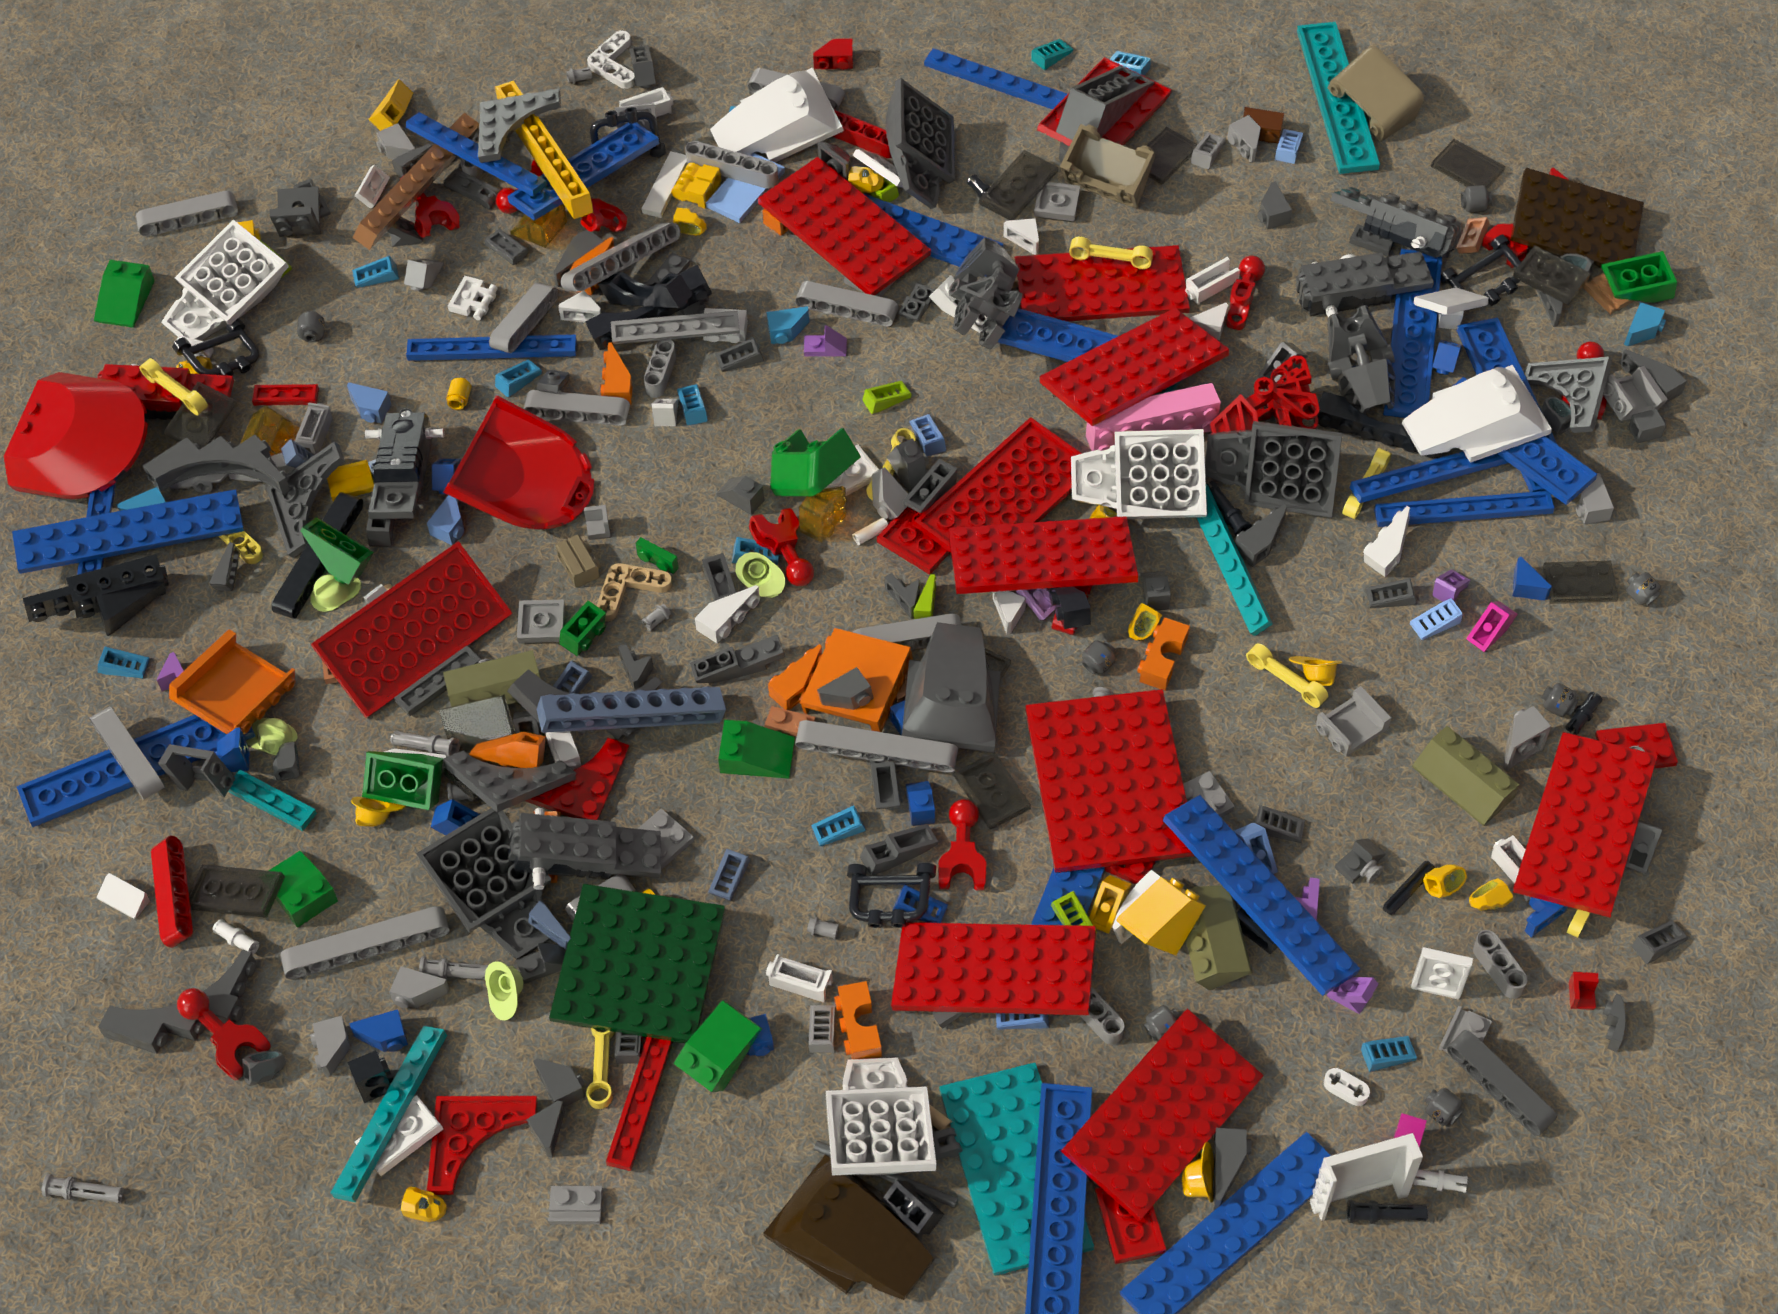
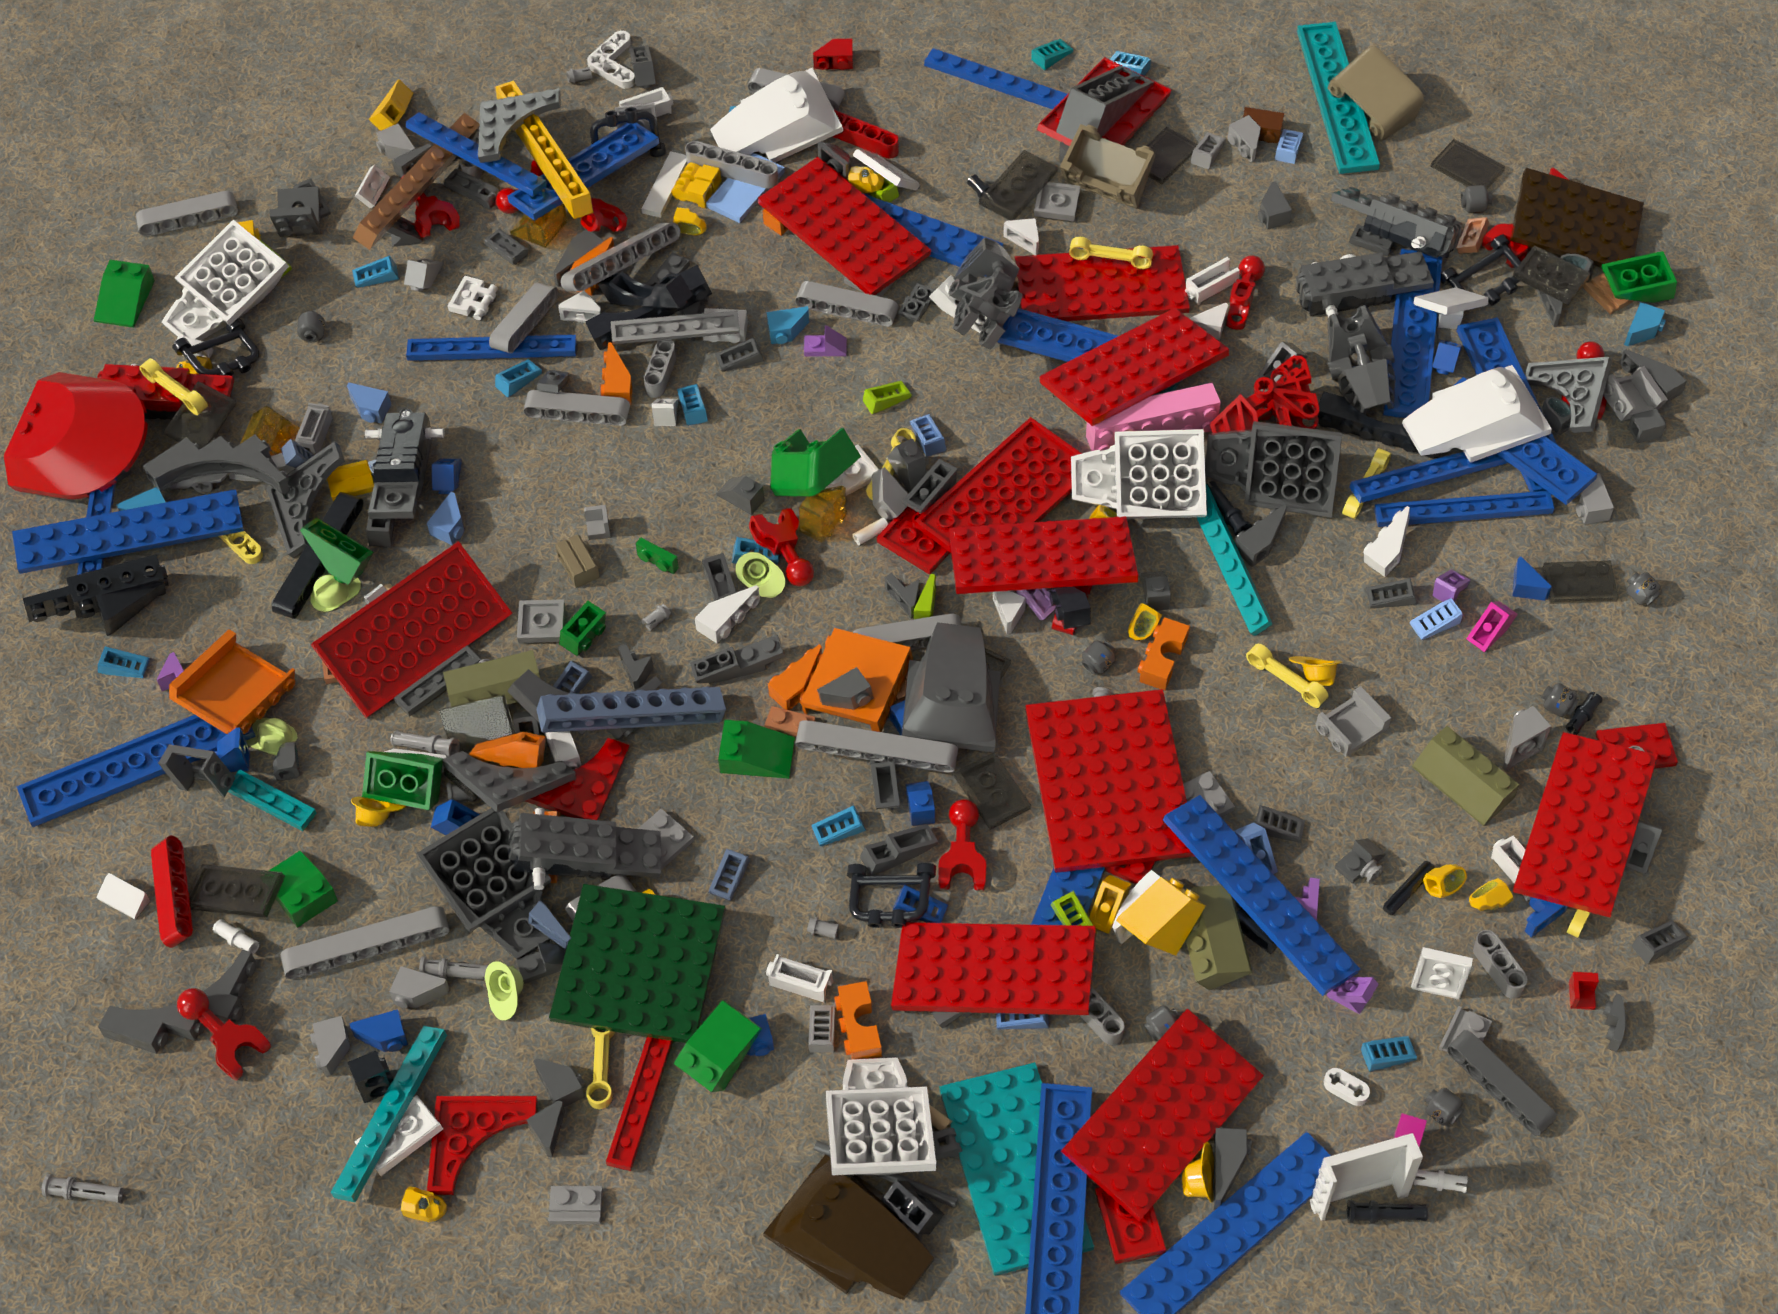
light grey beam [89,706,165,800] -> none
dark grey slope [210,542,241,592] -> none
dark grey rock [242,1051,286,1086] -> none
red tile [252,384,319,406] -> none
red windscreen [443,395,594,529] -> none
yellow brick [446,377,472,410] -> none
tan beam [597,563,672,622] -> none
dark grey slope [615,1032,642,1064] -> none
dark grey wedge [886,78,955,209] -> none

